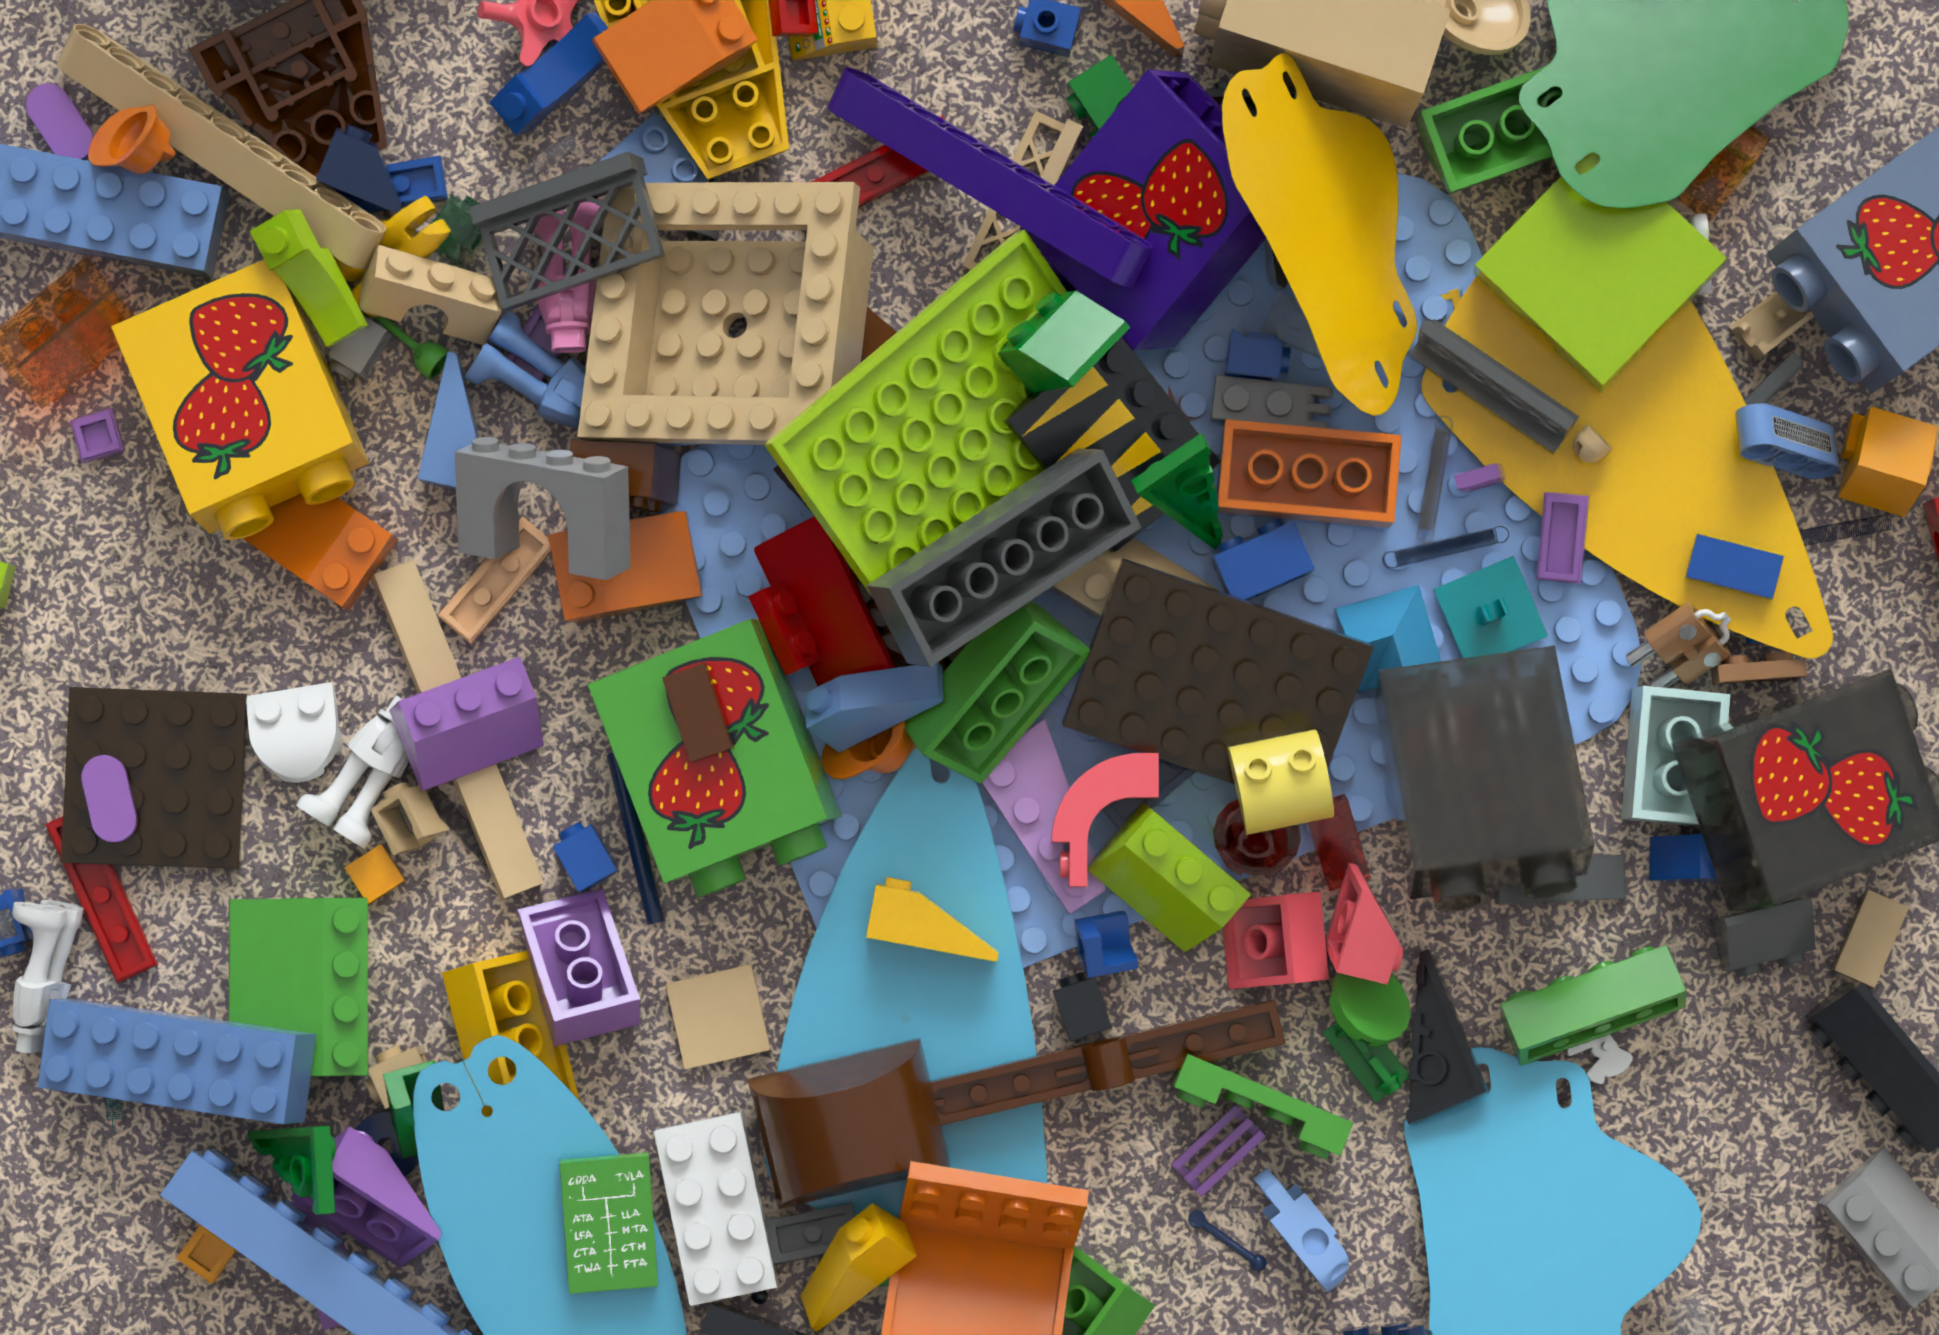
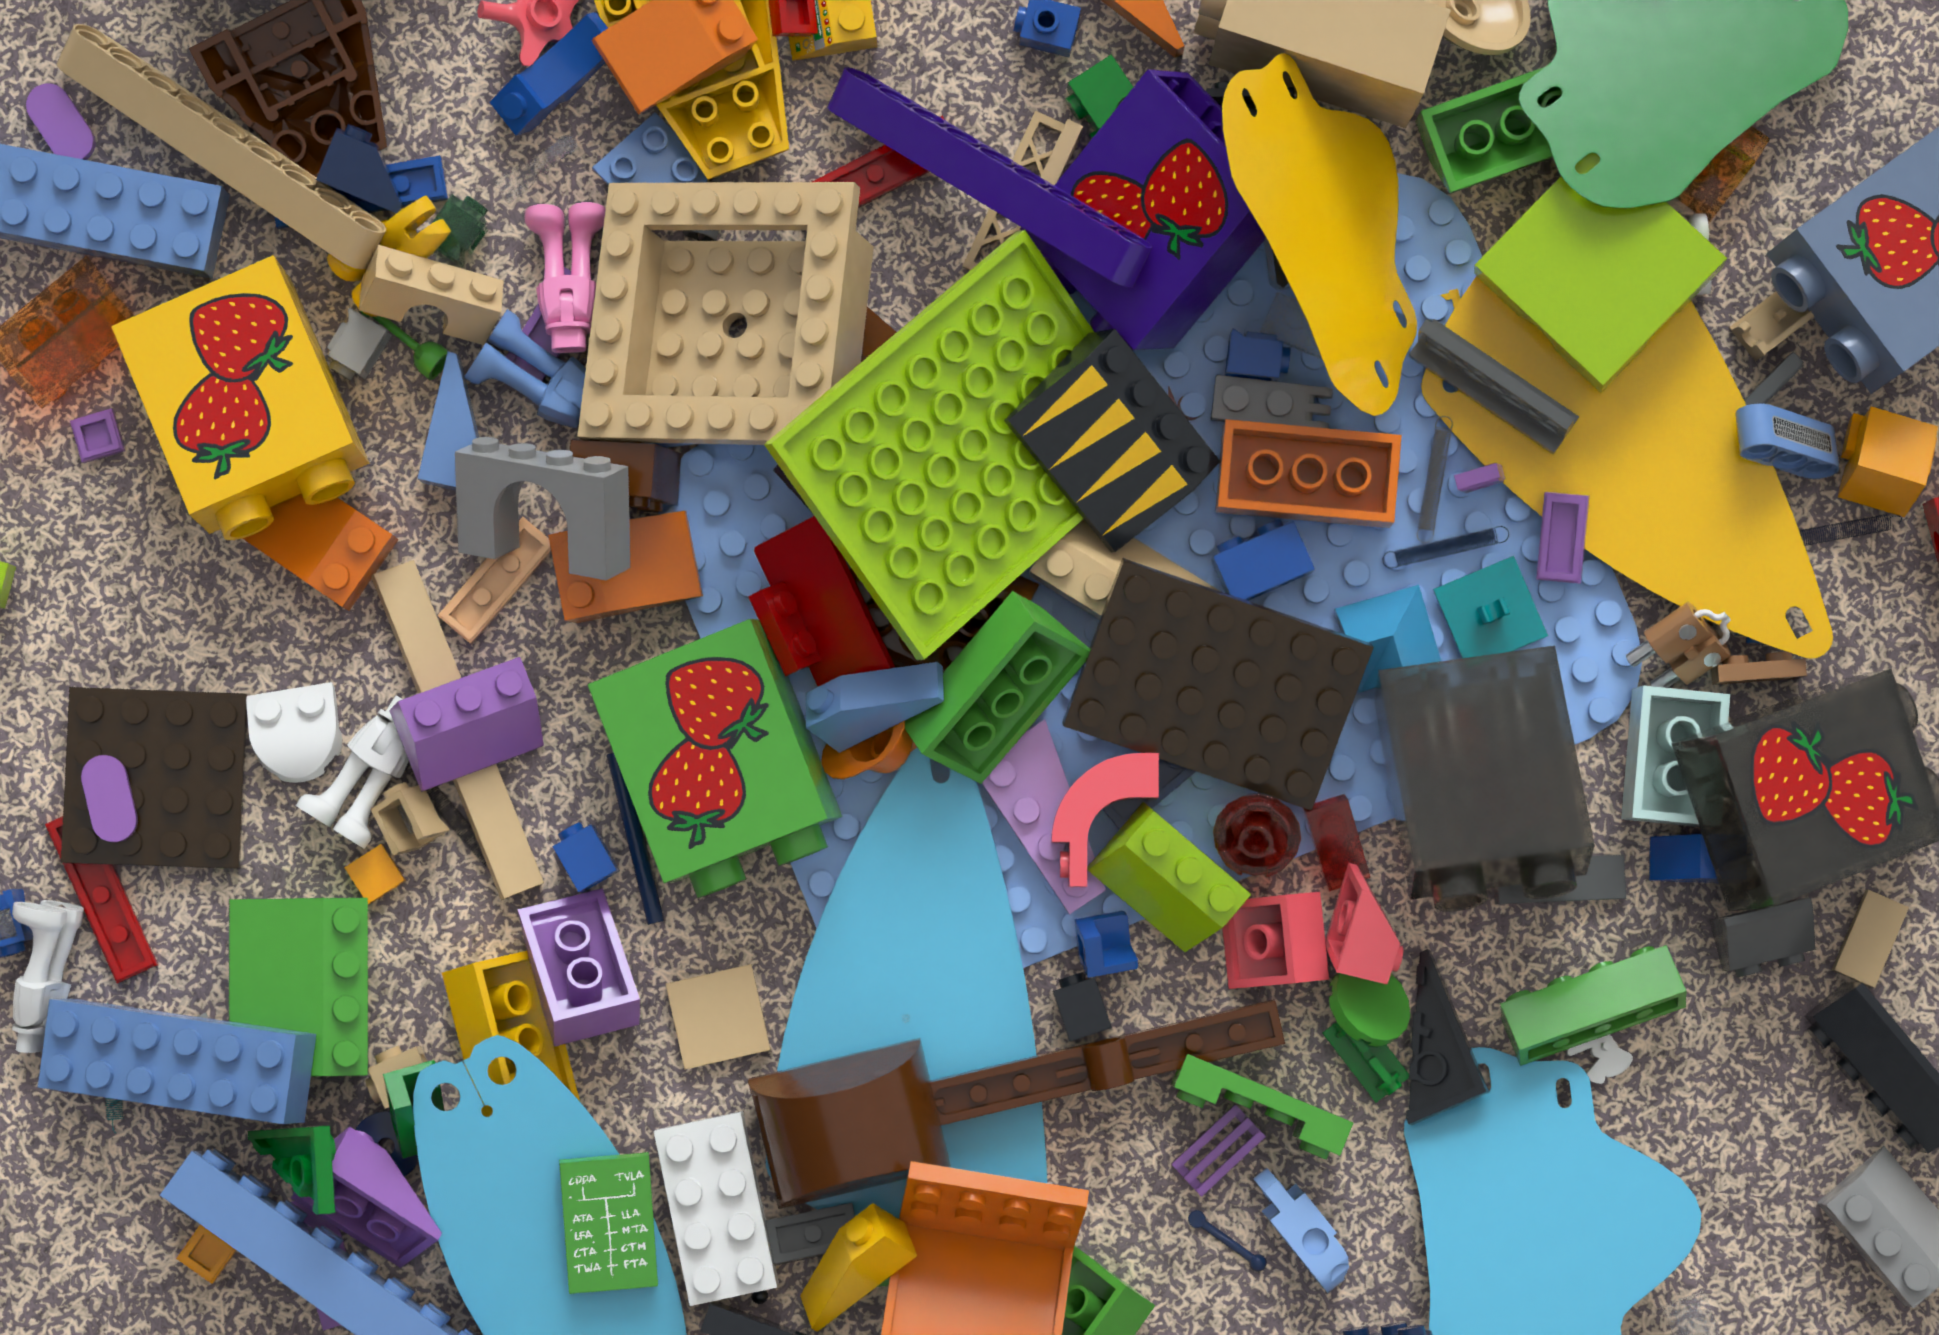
orange piece [88,105,176,174] -> none
lime slope [250,209,369,347] -> none
dark grey fence [469,152,665,311] -> none
reddish brown tile [662,663,735,762] -> none
yellow slope [866,877,999,962] -> none
dark grey brick [867,449,1142,667] -> none
slope [998,291,1130,393] -> none
green wing [1131,433,1223,550] -> none
light yellow brick [1227,729,1334,835] -> none
tan hinge [1573,424,1612,463] -> none
blue tile [1685,534,1784,600] -> none

